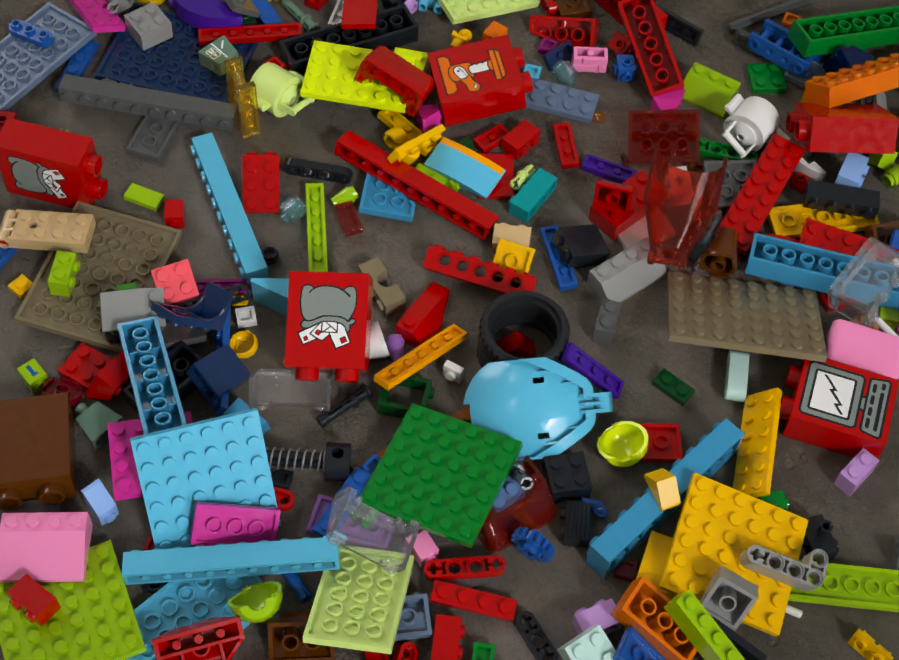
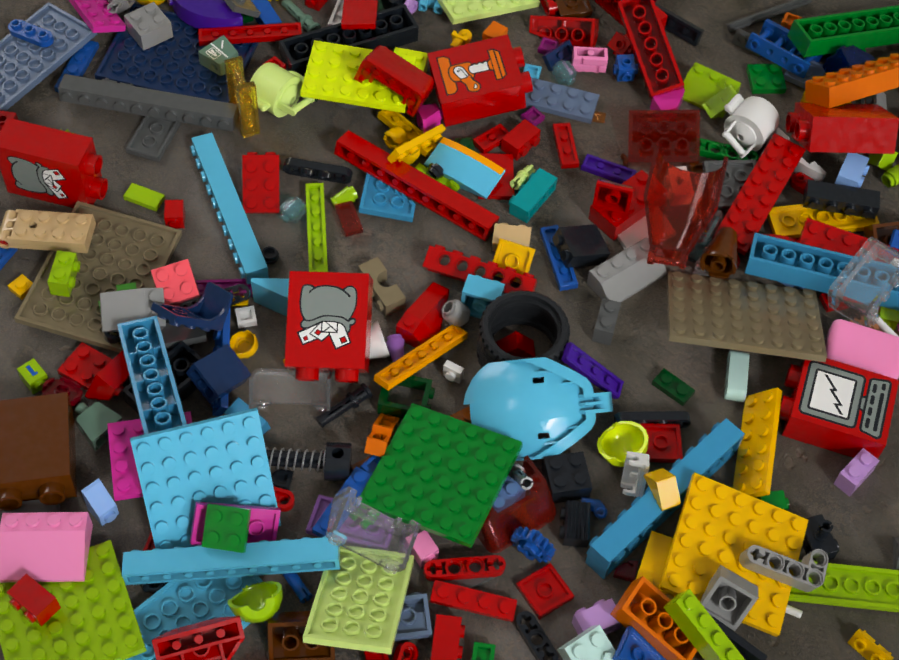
none -> green plate [202,503,251,553]
none -> orange slope [364,413,400,457]
none -> black plate [427,163,444,180]
none -> light grey head [442,299,470,327]
none -> medium azure brick [461,274,505,319]
none -> red tile [515,562,575,620]
none -> magenta tile [520,106,545,126]
none -> black beam [614,411,691,428]
none -> white hinge [620,451,650,498]
none -> lime hinge [702,84,738,119]

